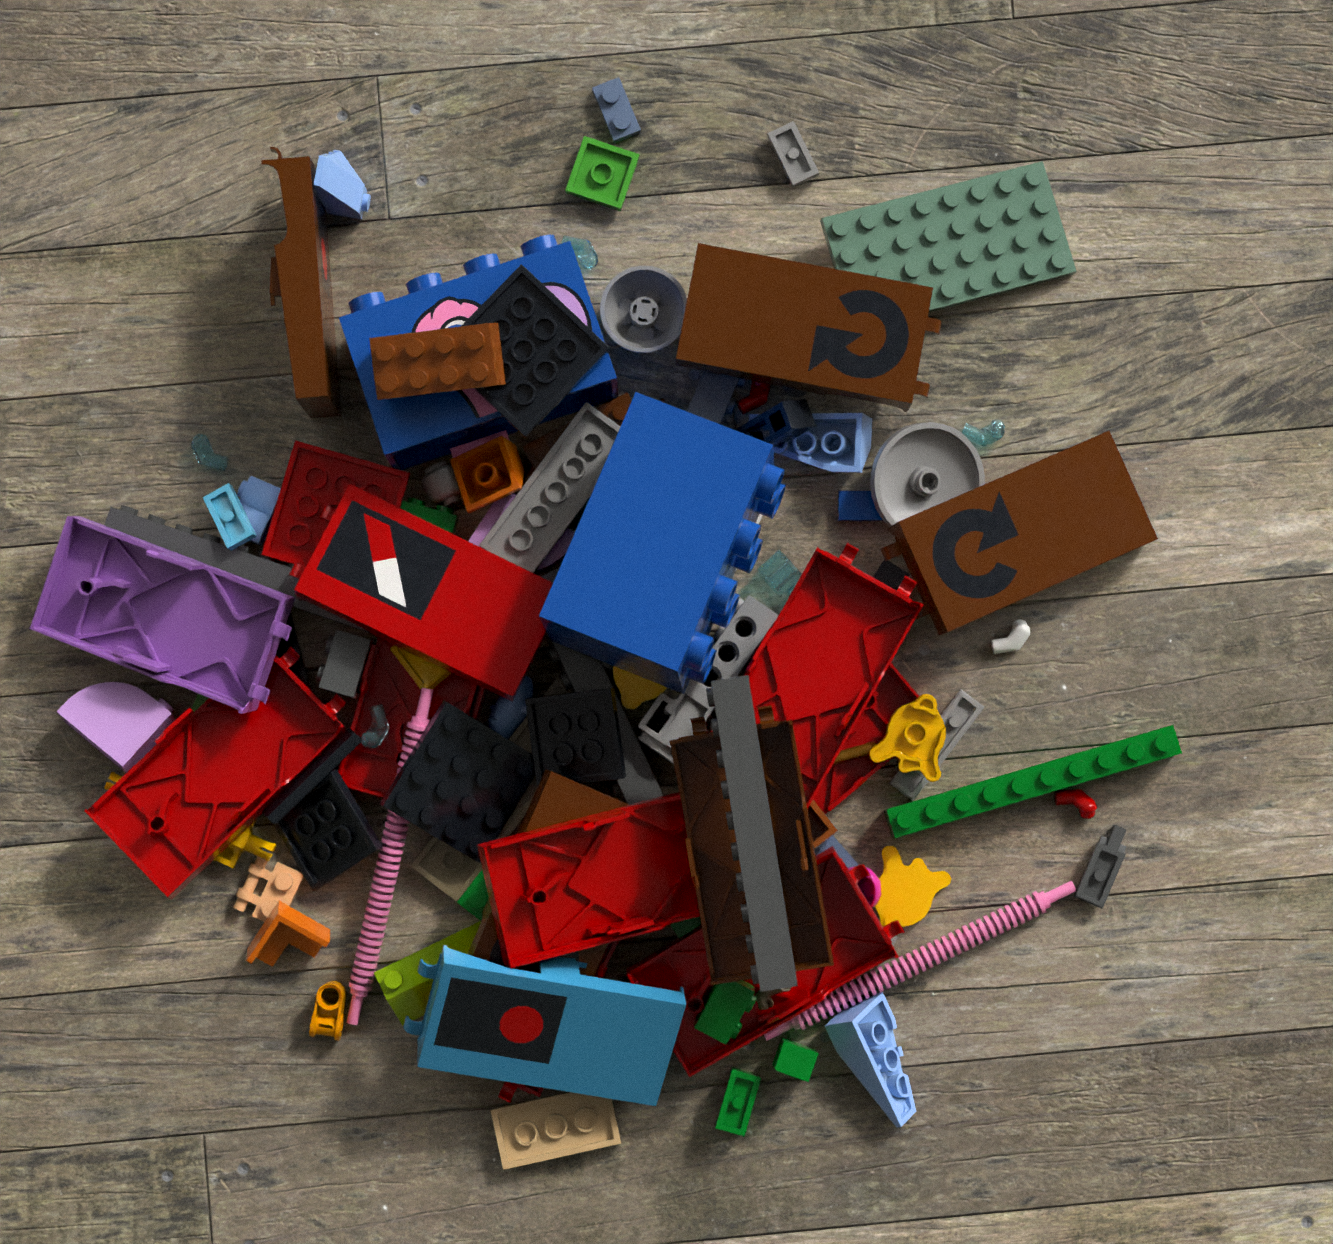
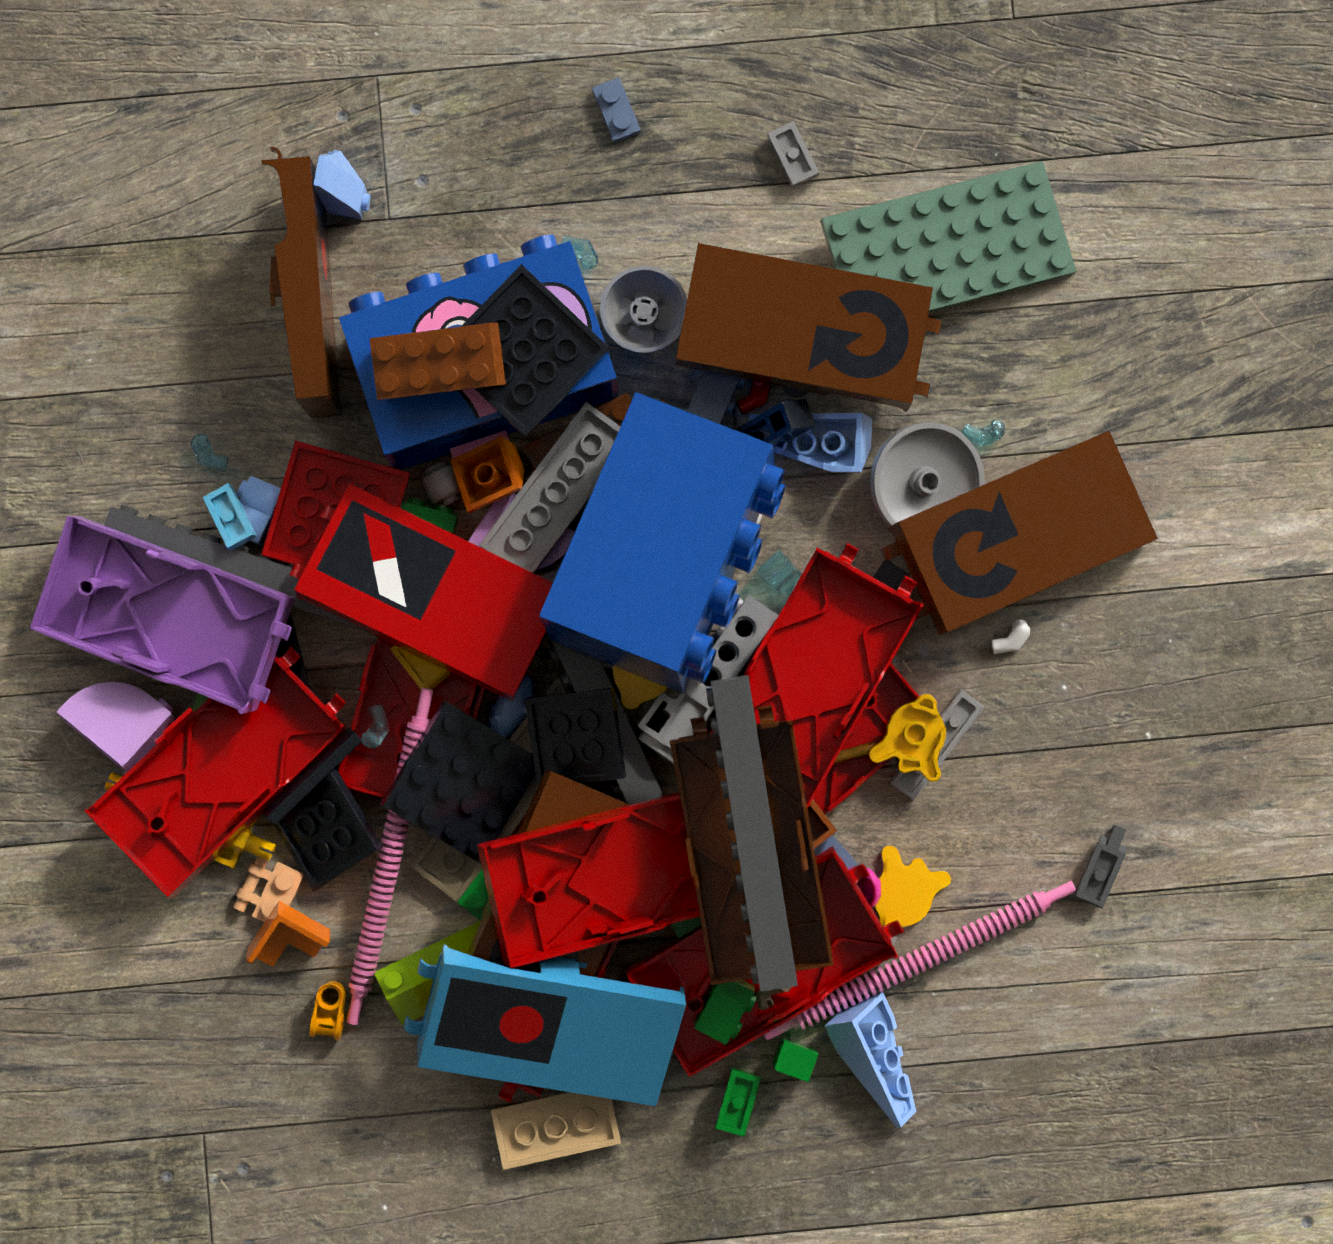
dark grey brick [316,630,376,701] -> none
bright green plate [565,136,640,211] -> none
blue tile [838,491,883,521] -> none
green brick [884,725,1182,839] -> none
red arm [1054,789,1097,819] -> none

